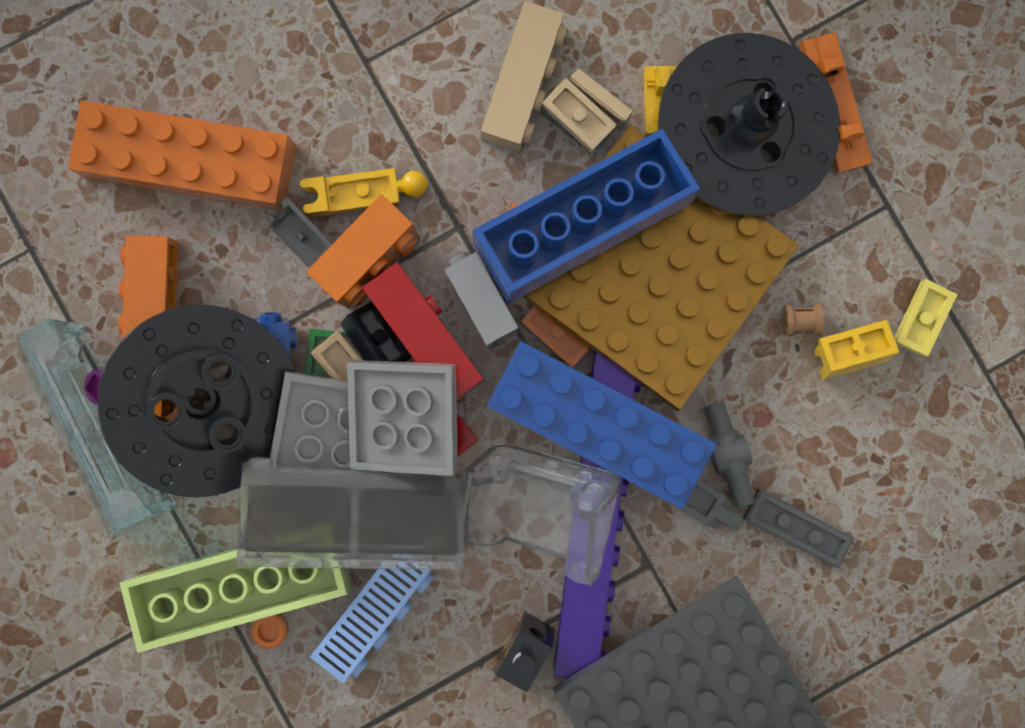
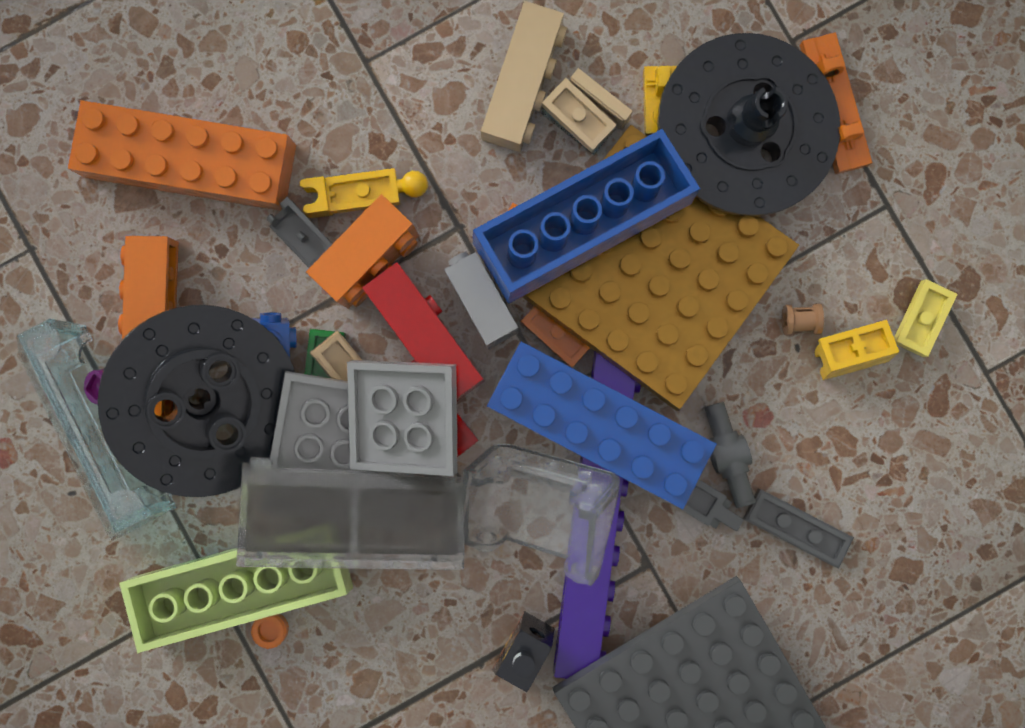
light blue brick [310,539,434,684] -> none
black slope [341,301,412,362] -> none

